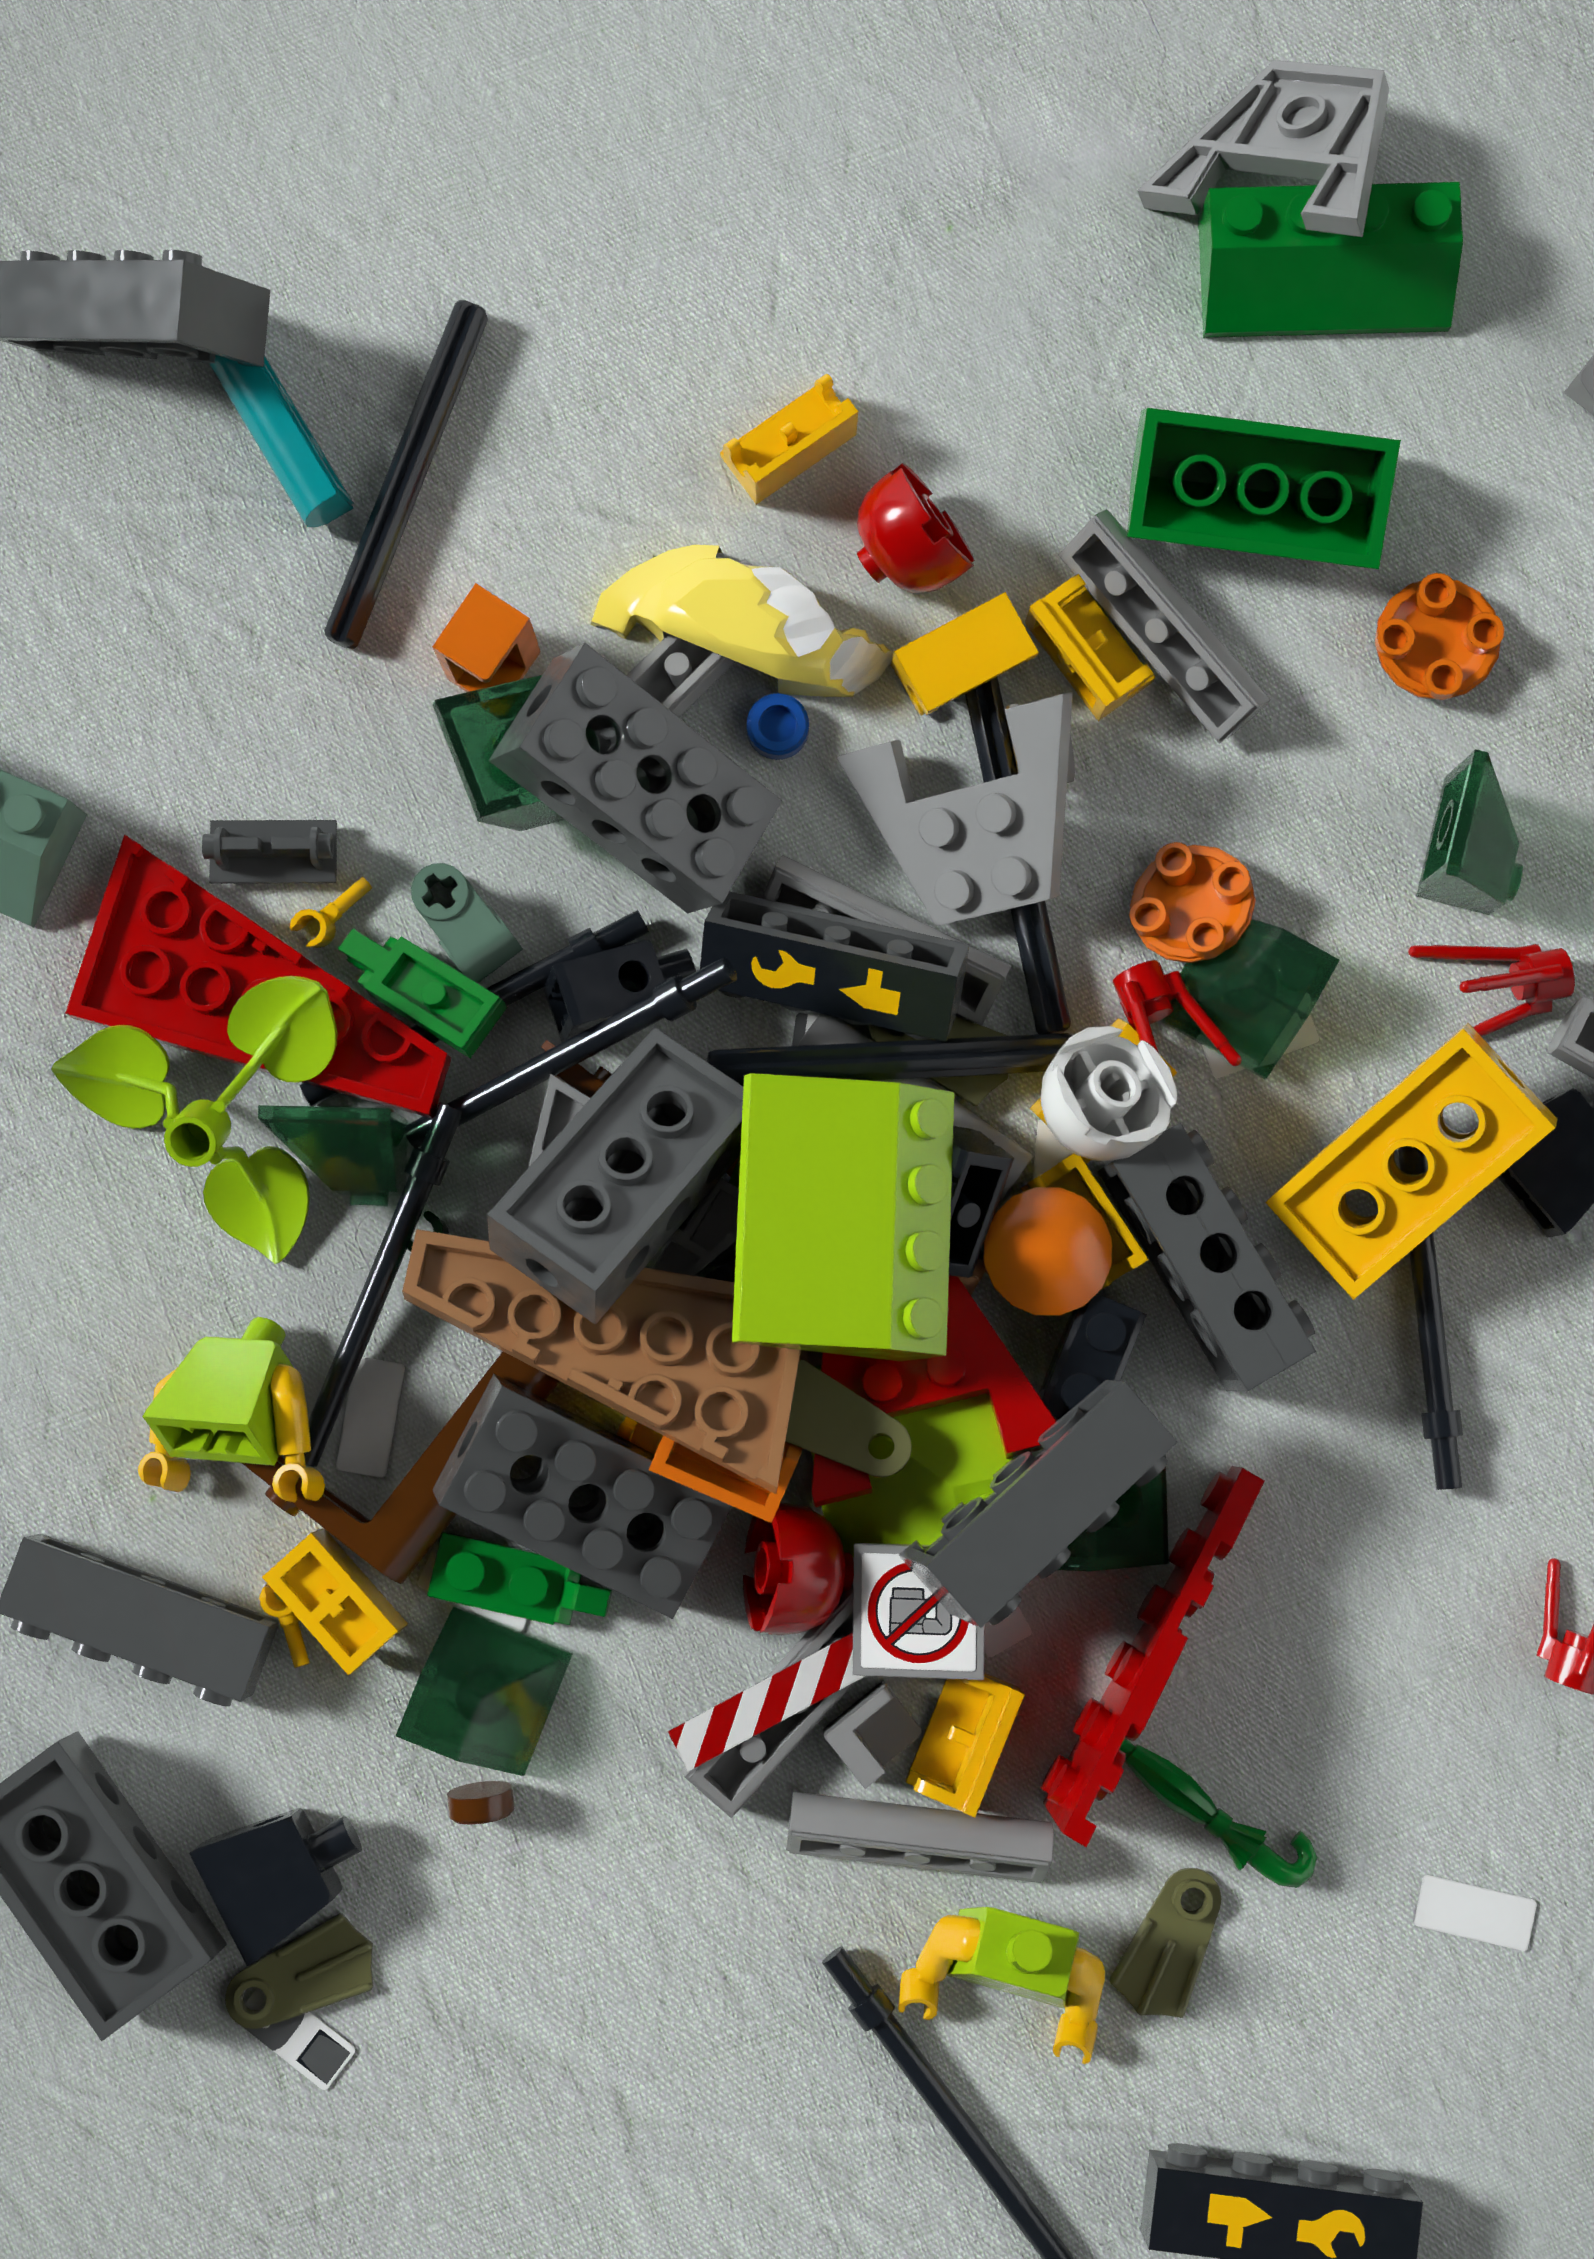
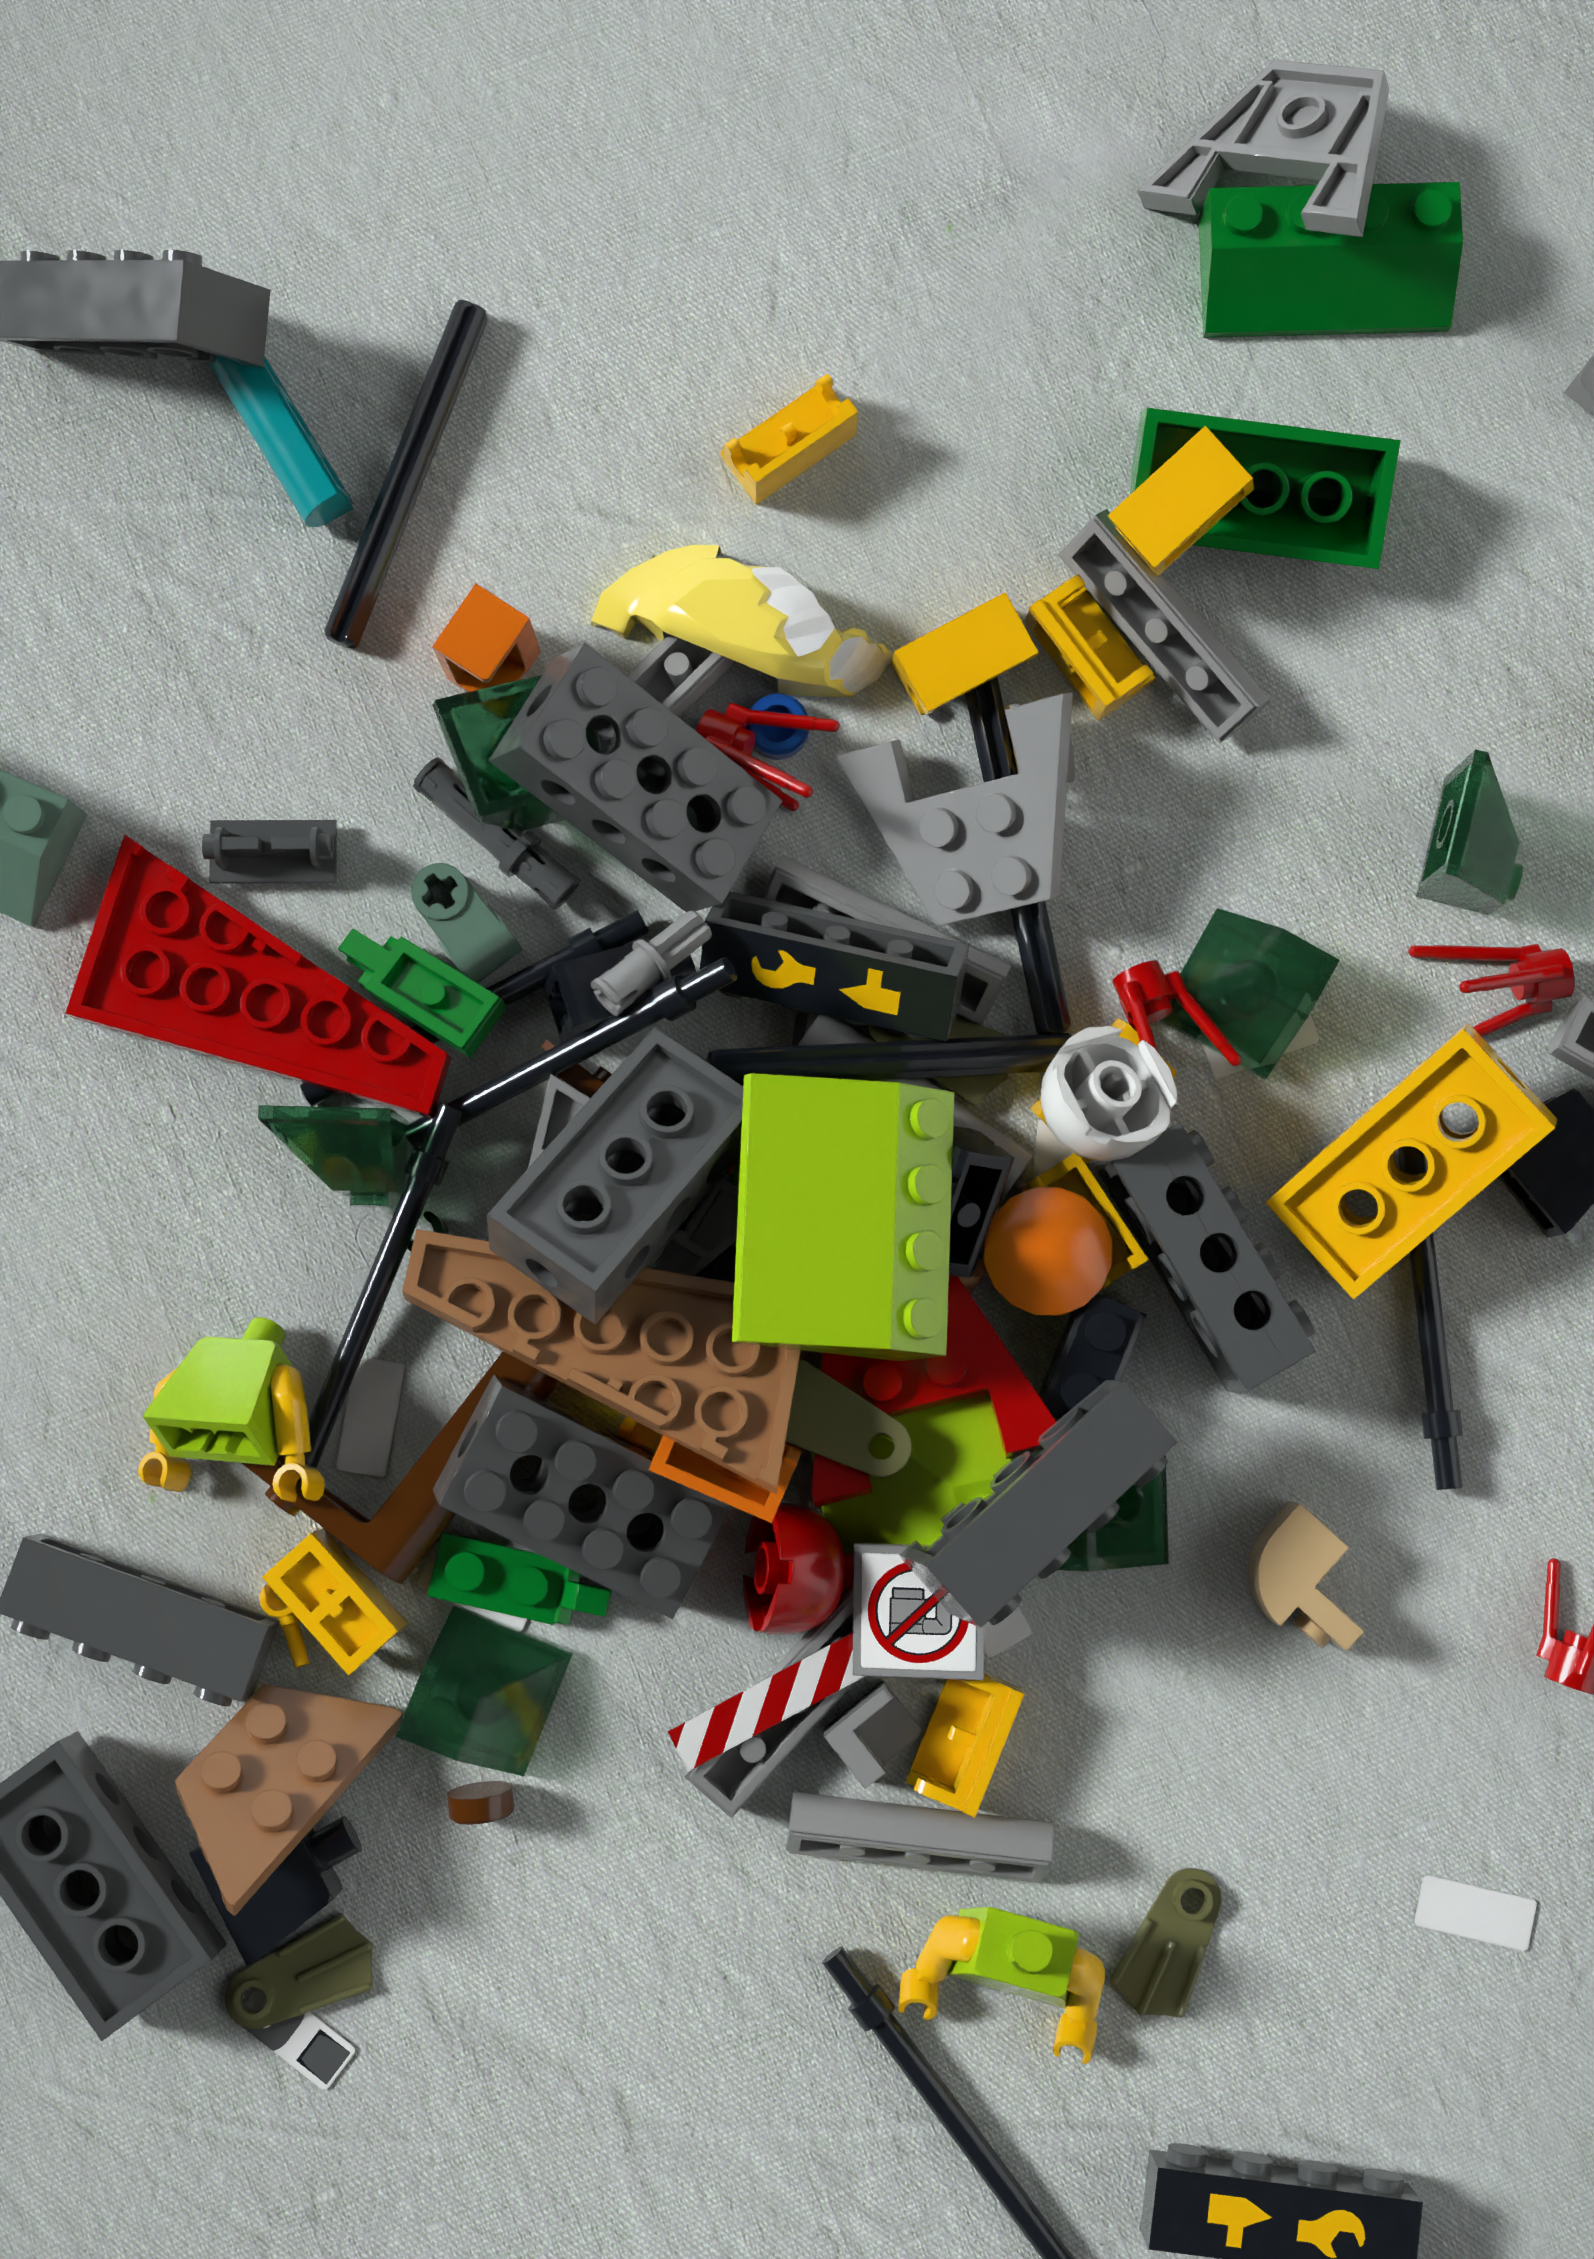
lime plant [51,976,337,1264] -> none
yellow hand [290,876,373,948] -> none
red cylinder [857,463,975,594] -> none
red wing [1041,1466,1265,1848] -> none
green piece [1119,1738,1317,1888] -> none
orange dish [1129,842,1256,963] -> none
orange dish [1375,573,1504,700] -> none
none -> medium nougat wing [174,1684,403,1916]
none -> dark grey pin [413,757,581,910]
none -> light grey axle [591,910,712,1016]
none -> red plant [695,702,840,811]
none -> yellow hinge [1107,426,1254,576]
none -> tan brick [1248,1501,1364,1651]

